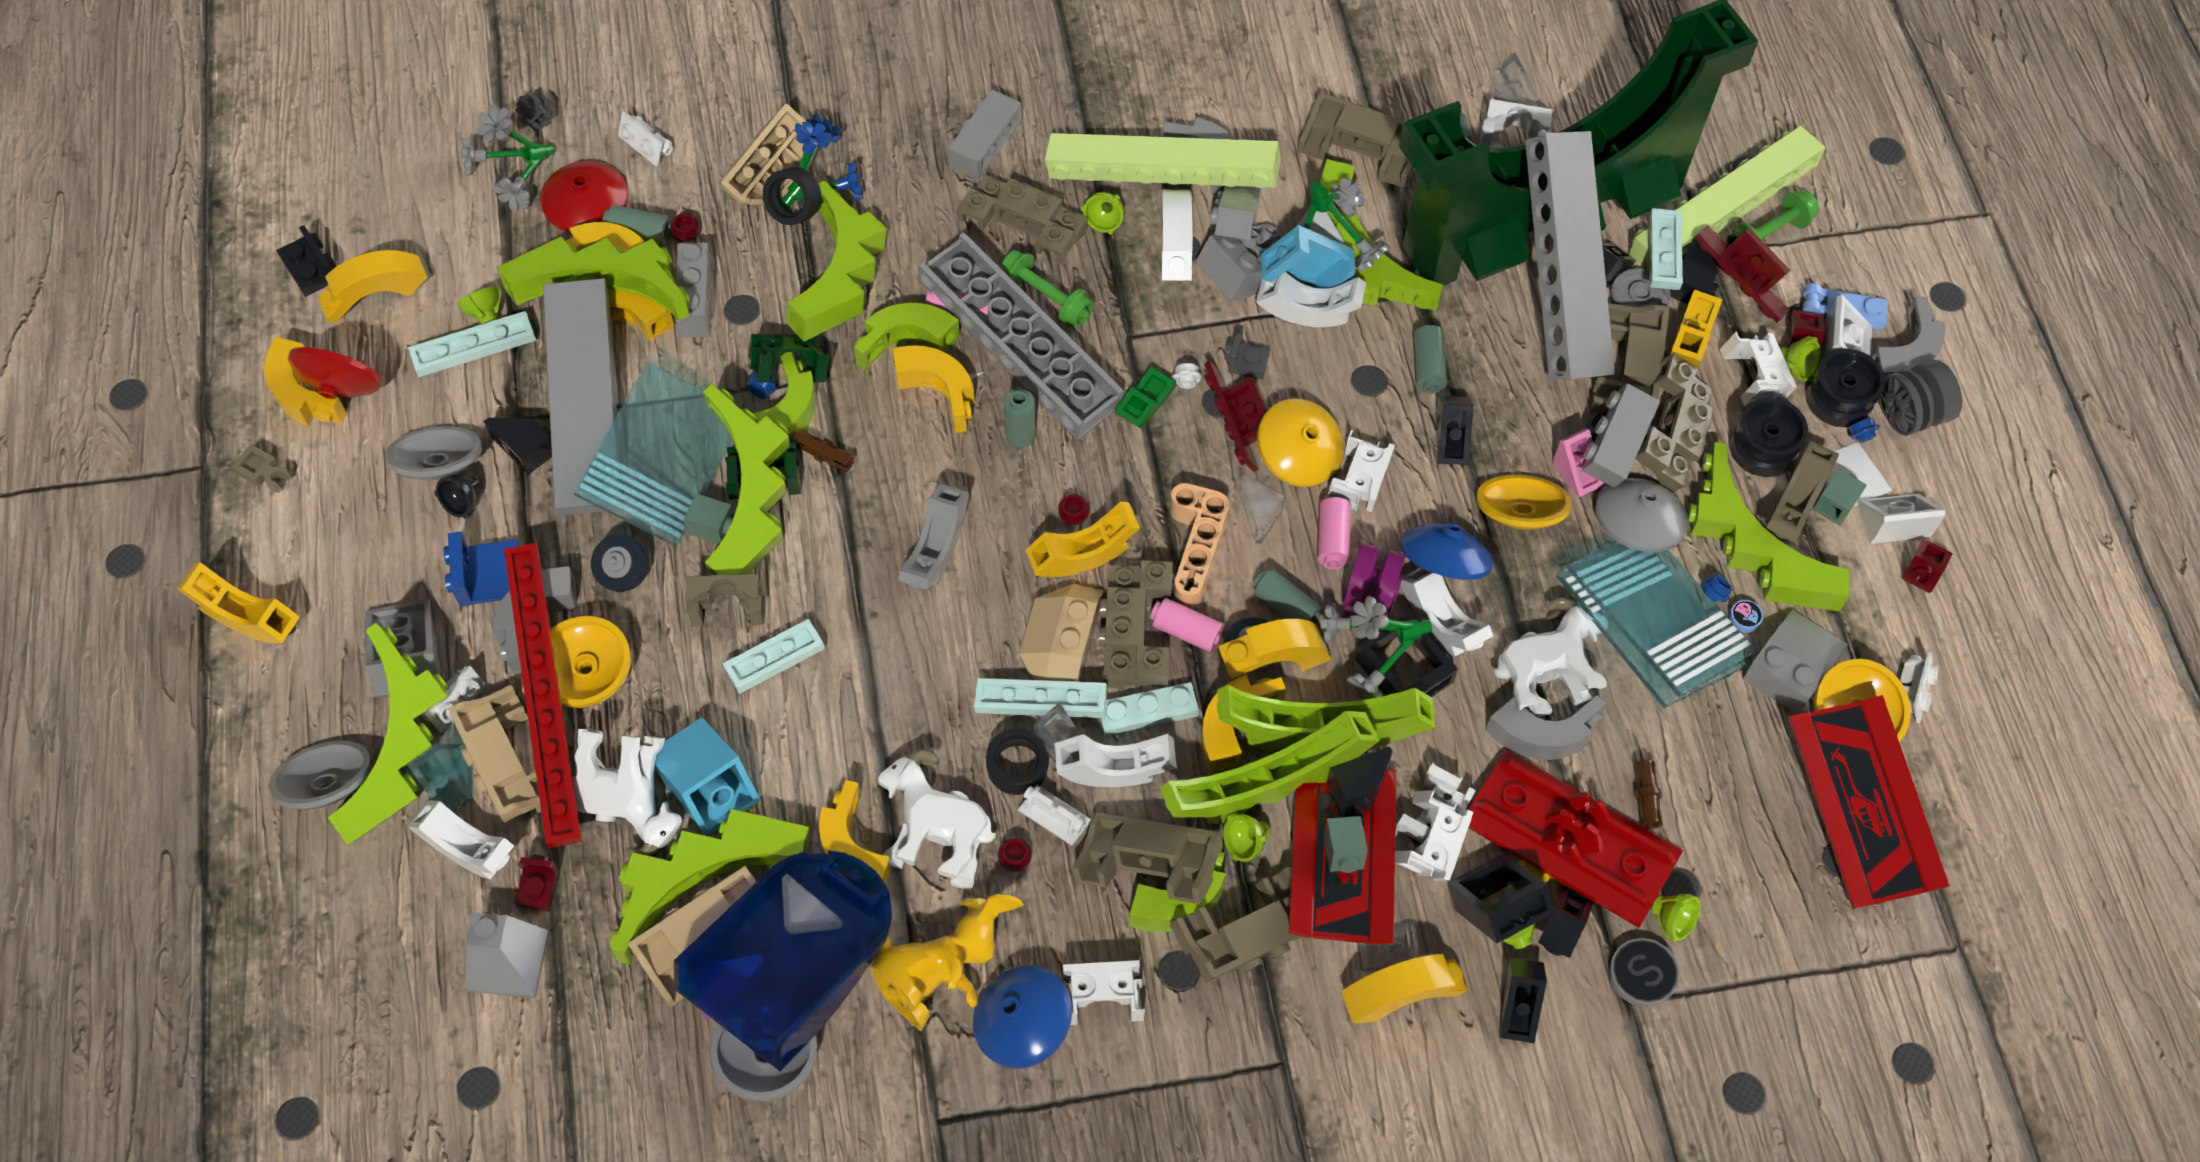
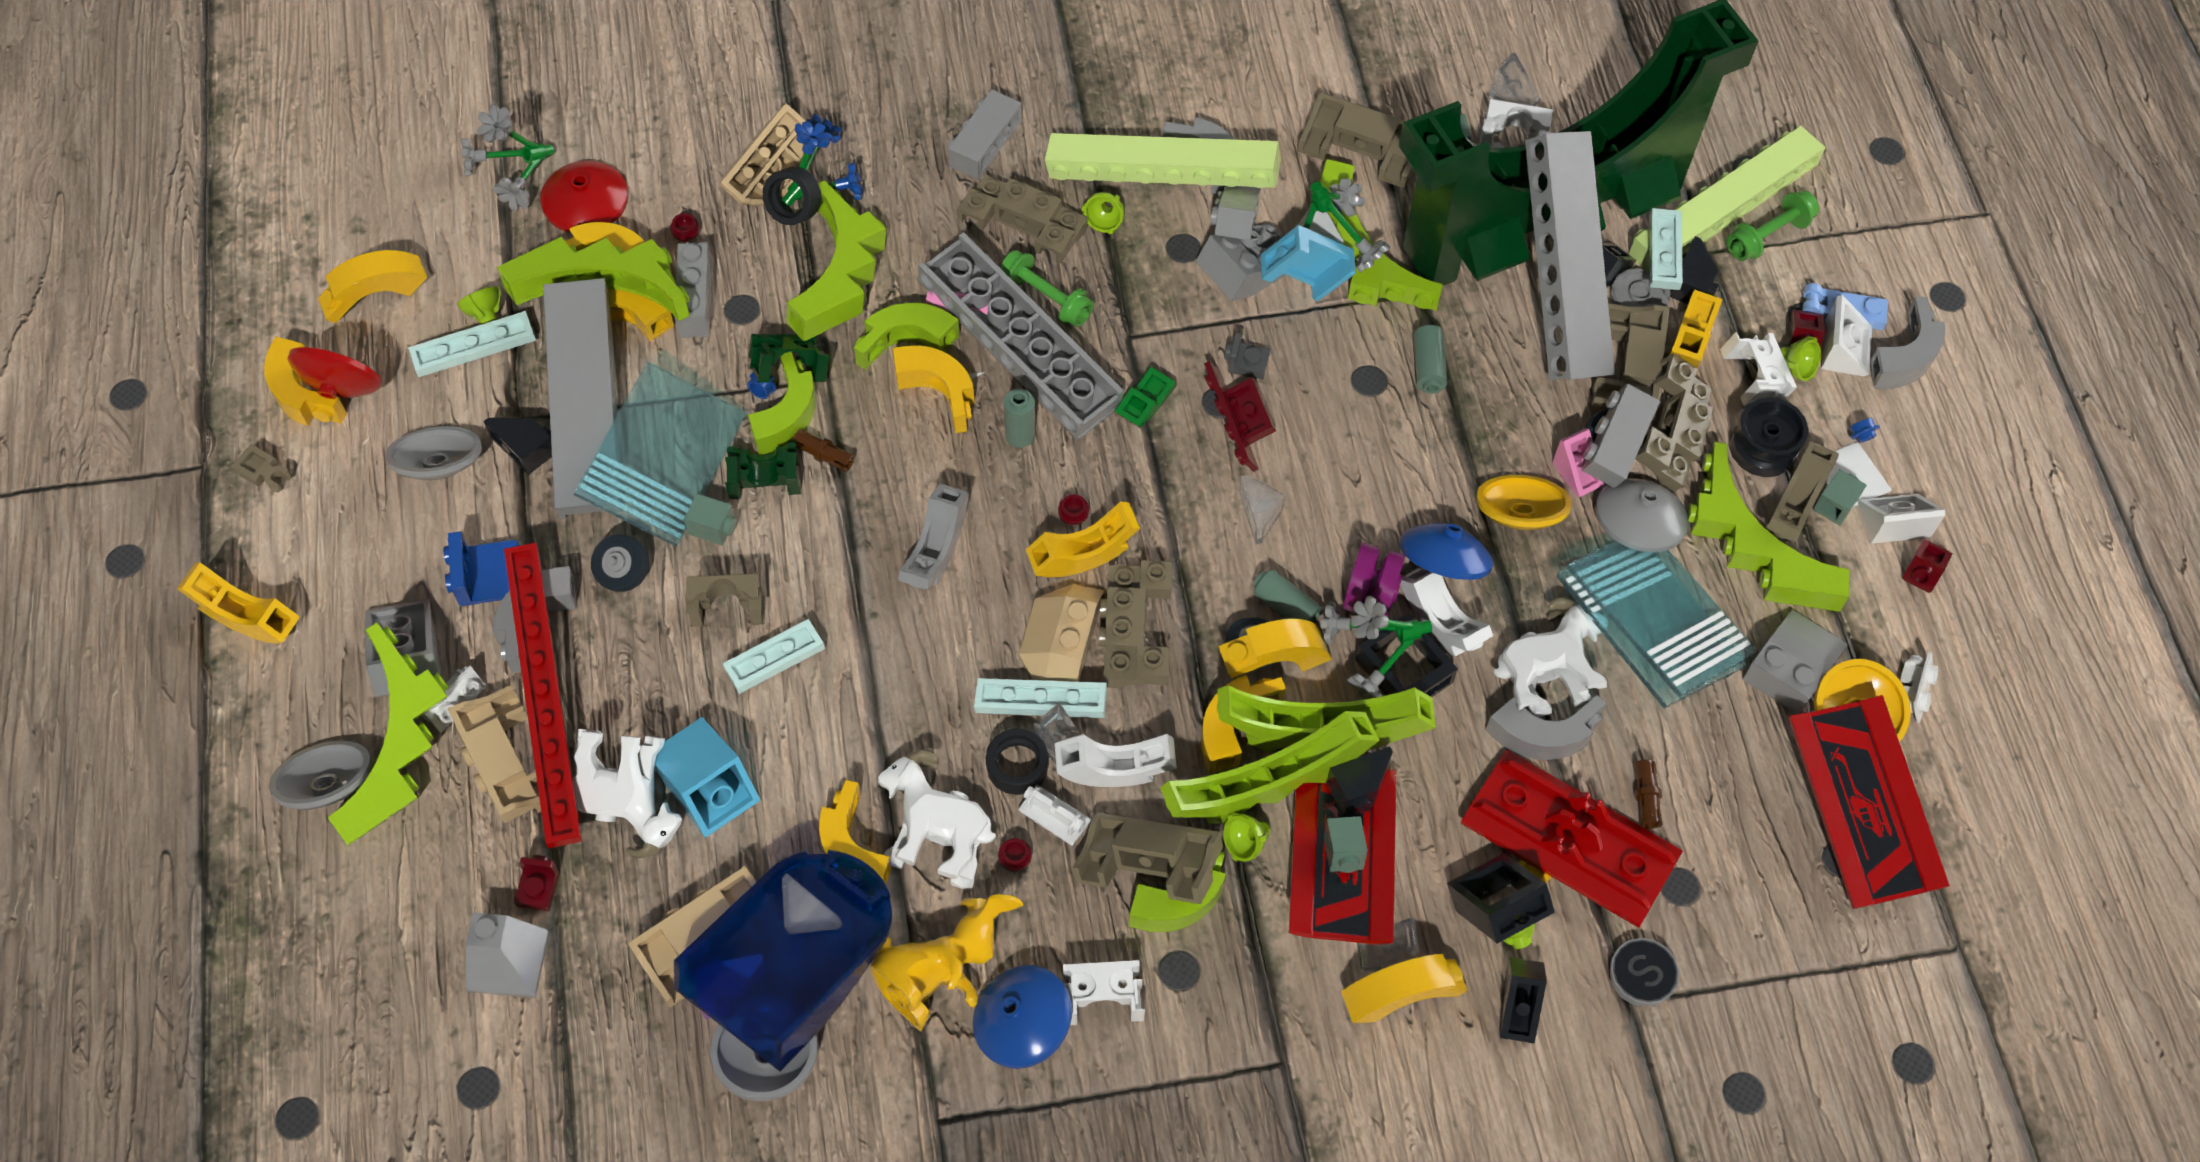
black bracket [276,225,337,297] -> none
clear light blue slope [407,744,473,812] -> none
white arch [407,800,514,880] -> none
black piece [434,475,481,519] -> none
dark grey gear [515,92,553,130] -> none
yellow dish [551,616,631,708] -> none
sand green brick [602,205,672,245] -> none
lime arch [610,809,812,965] -> none
white hinge [618,112,673,167] -> none
lime arch [703,384,790,576] -> none
light aqua plate [1099,682,1199,736] -> none
bright pink brick [1150,598,1225,653] -> none
white arch [1161,189,1193,281] -> none
light nougat beam [1170,483,1229,609] -> none
dark tan bracket [1170,866,1301,983] -> none
white plate [1172,363,1202,389] -> none
white arch [1256,272,1367,327] -> none
yellow dish [1257,398,1344,487] -> none
bright pink brick [1318,497,1351,570] -> none
white piece [1328,430,1395,512] -> none
white piece [1395,763,1476,843] -> none
white piece [1395,790,1474,881] -> none
black slope [1436,396,1474,465] -> none
black slope [1538,885,1594,958] -> none
lime piece [1652,894,1701,943] -> none
dark red bracket [1695,225,1790,323] -> none
blue plate [1702,573,1733,603] -> none
tile [1729,600,1763,633] -> none
black wheel [1806,349,1885,428] -> none
dark grey wheel [1879,360,1962,436] -> none

